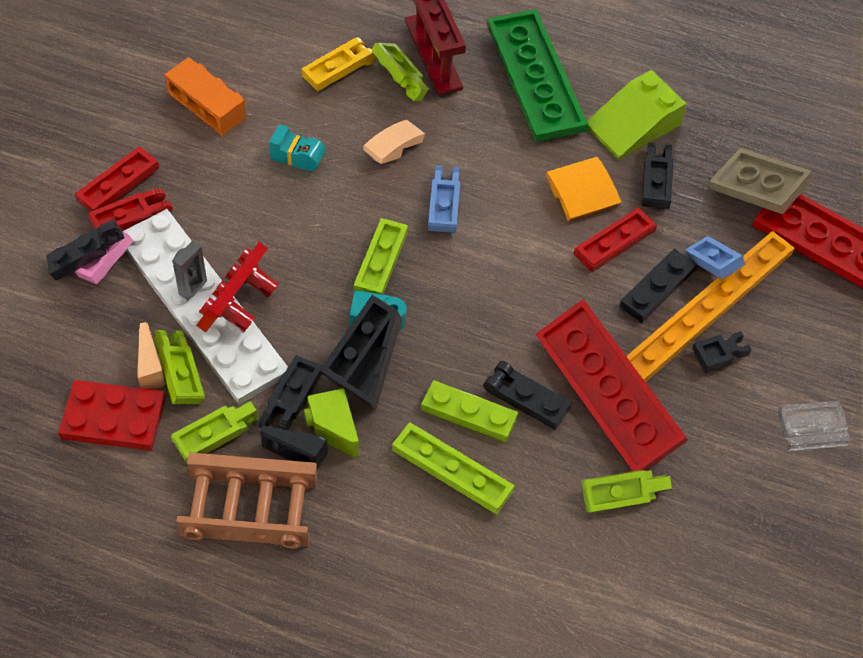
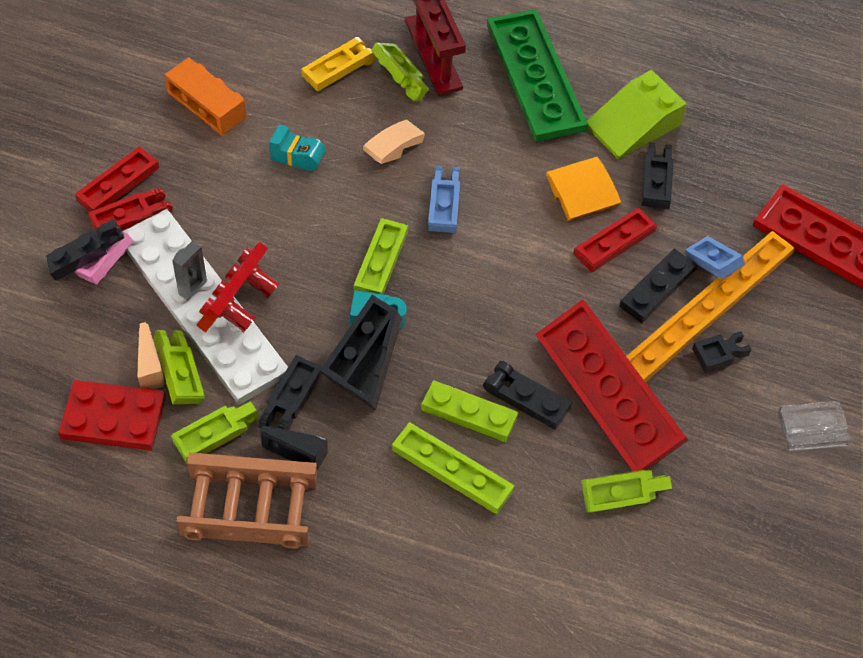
lime slope [303,388,359,457] -> none
dark tan plate [709,148,813,214] -> none

